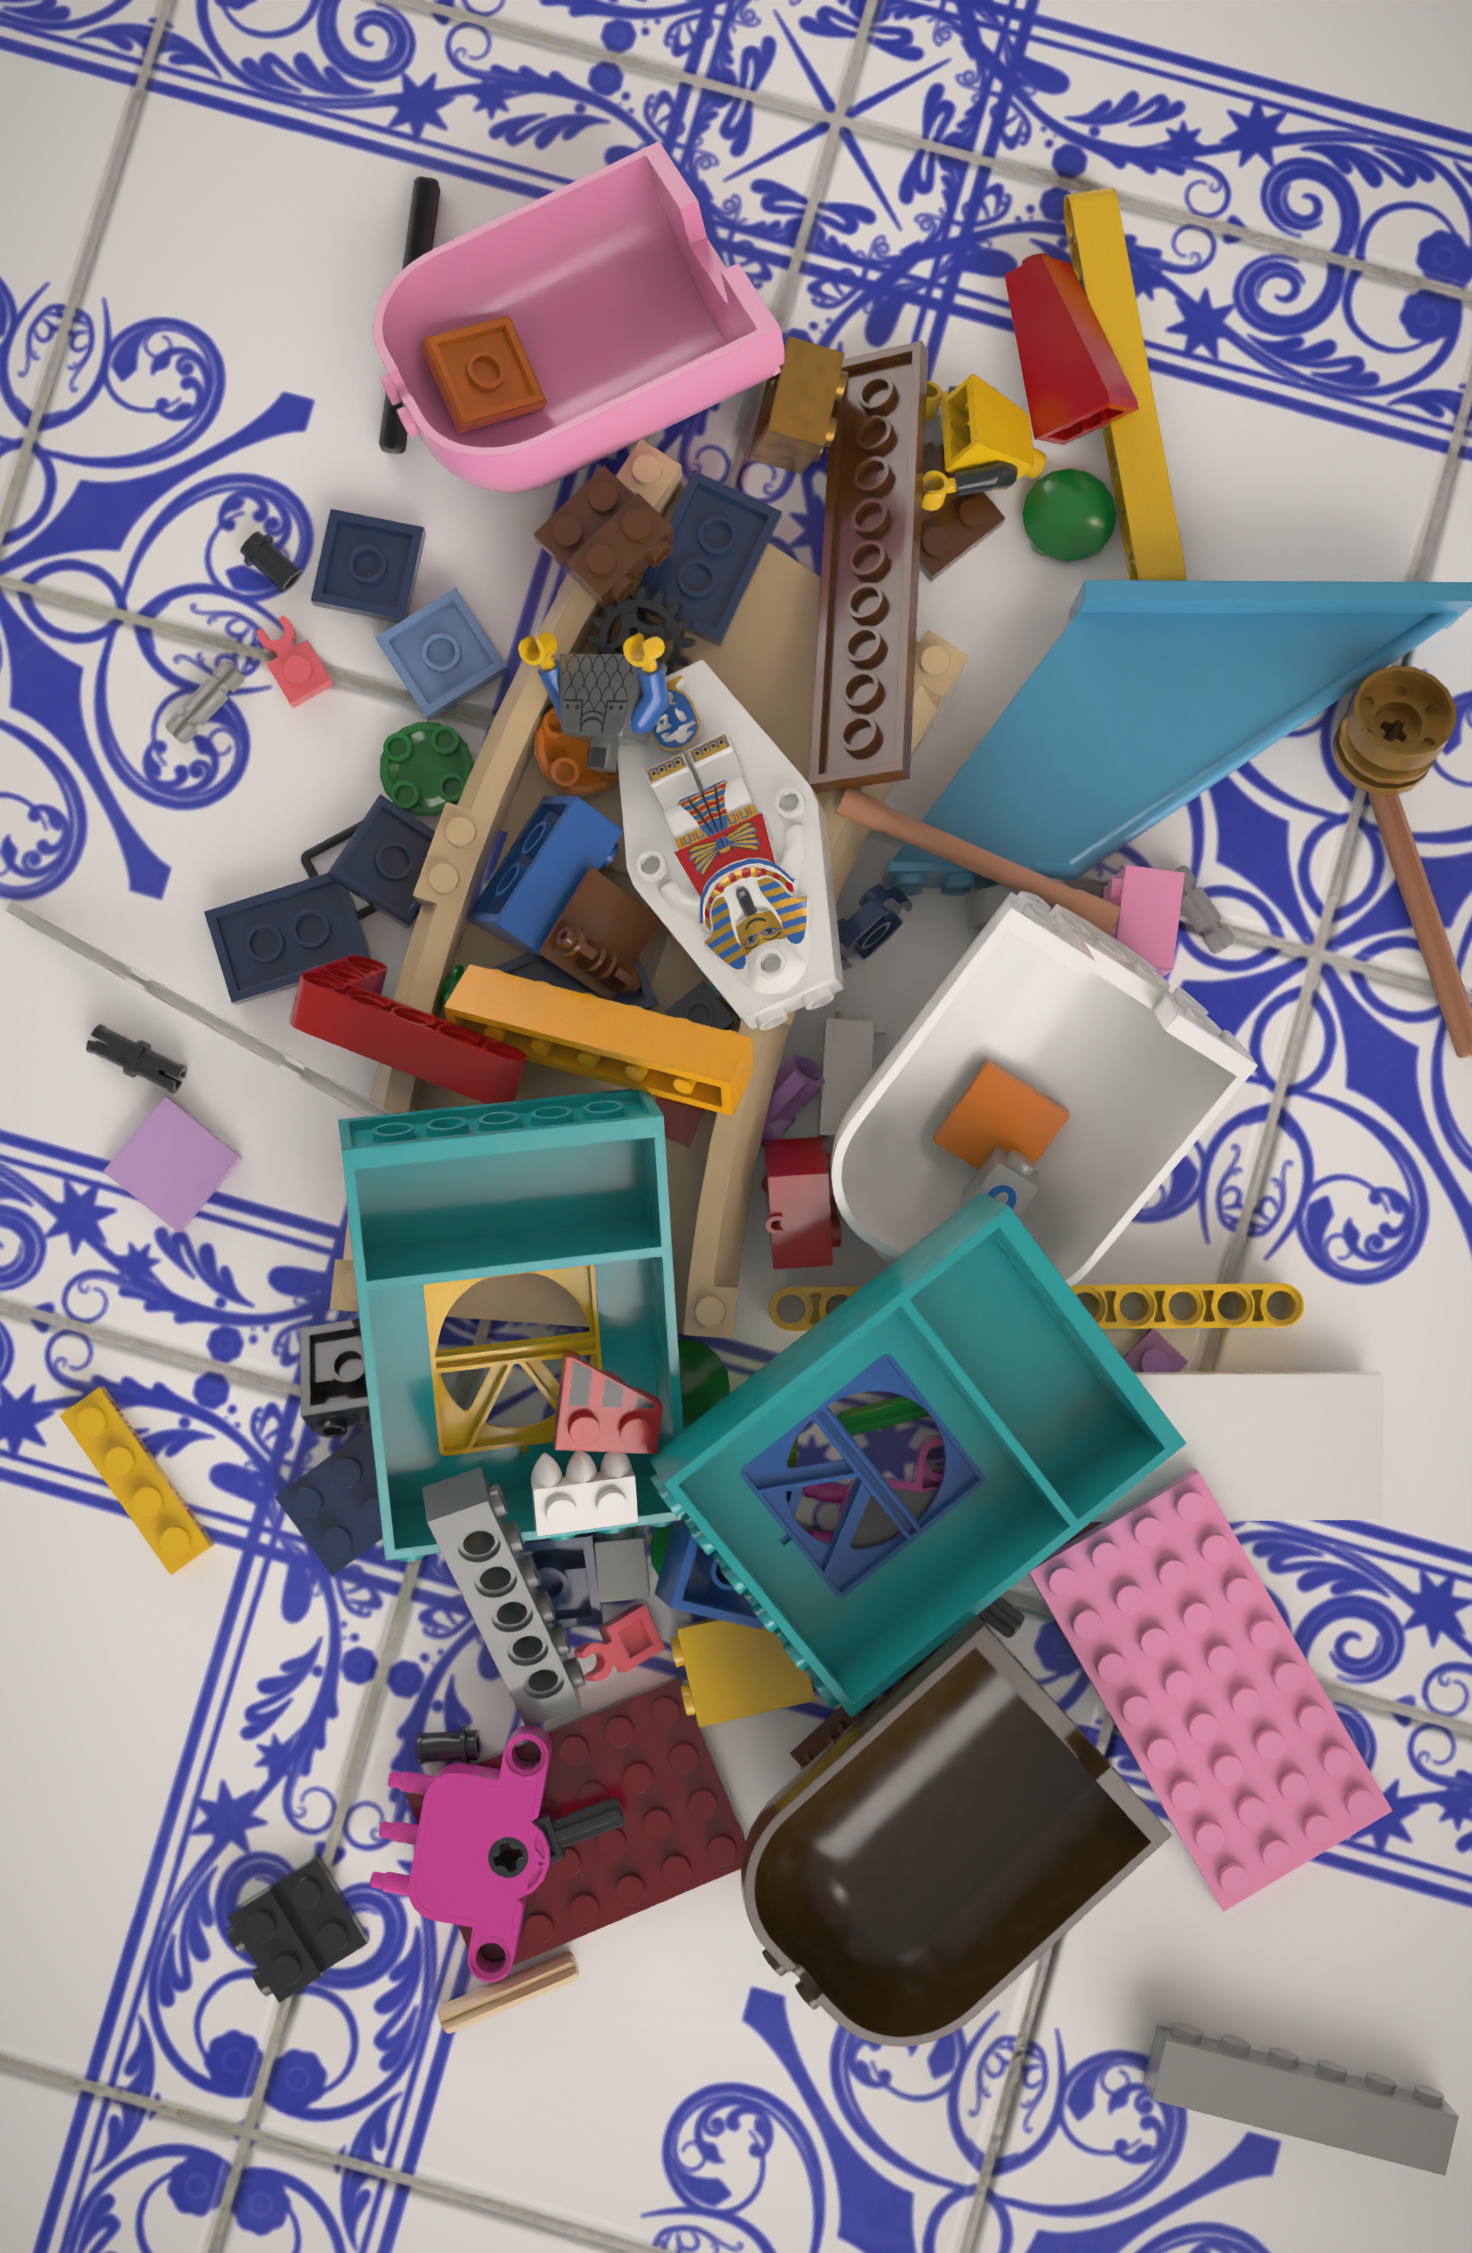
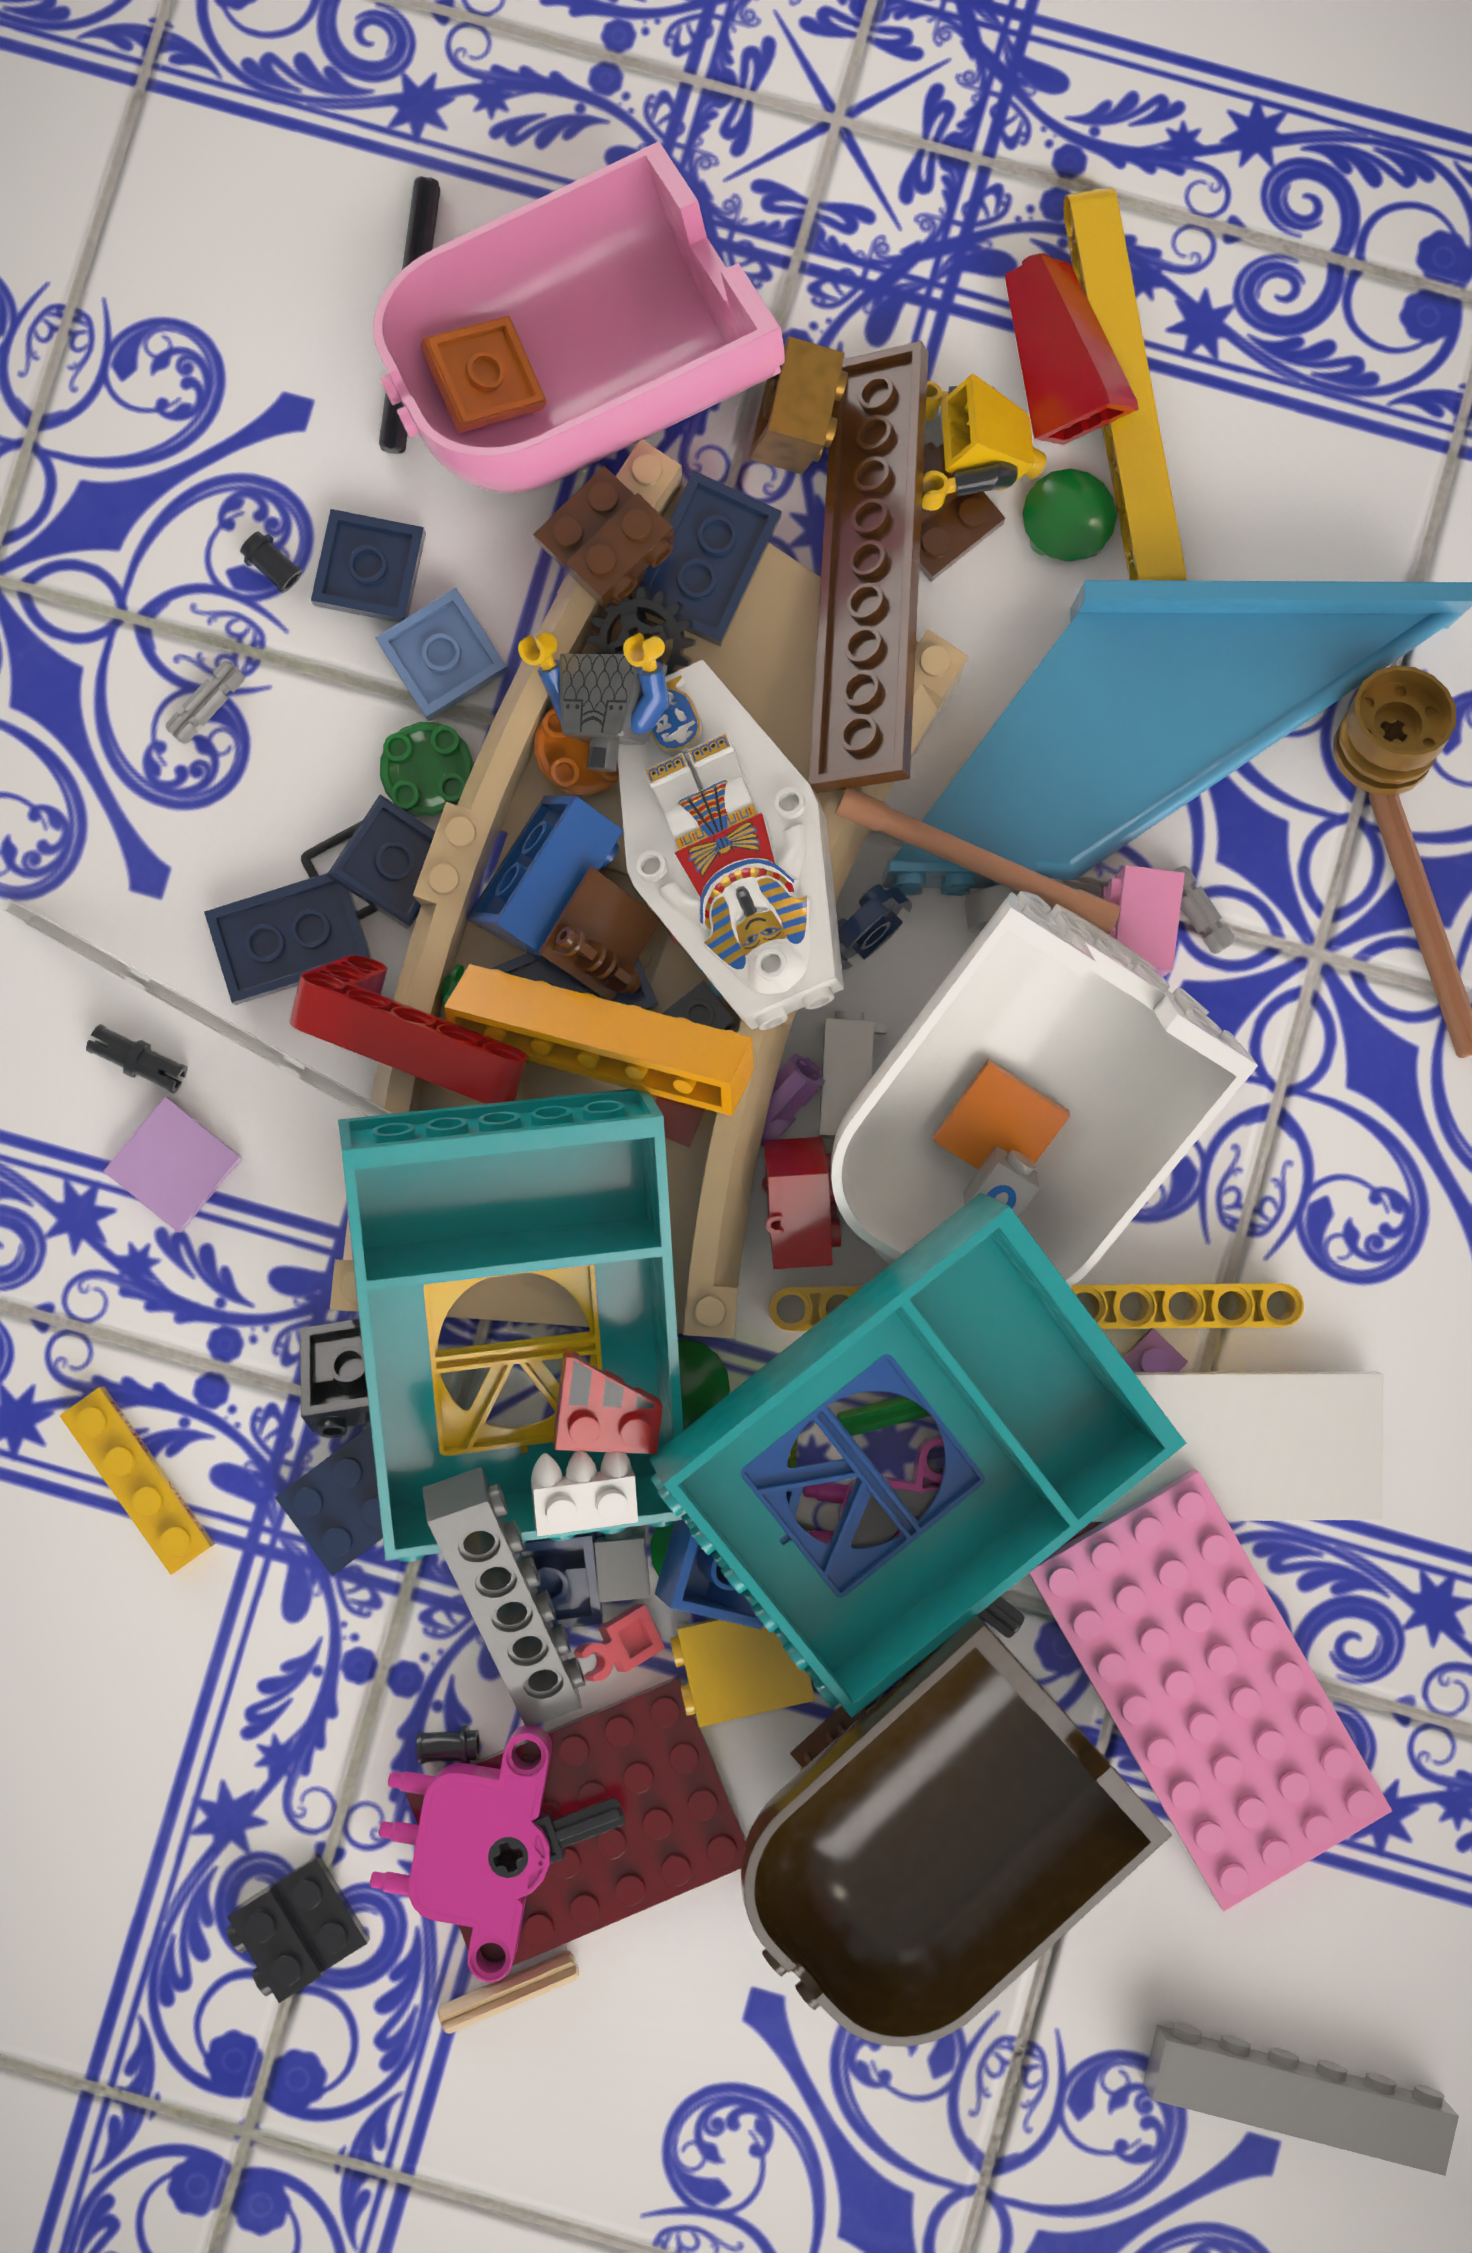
coral plate [257,616,334,708] -> none

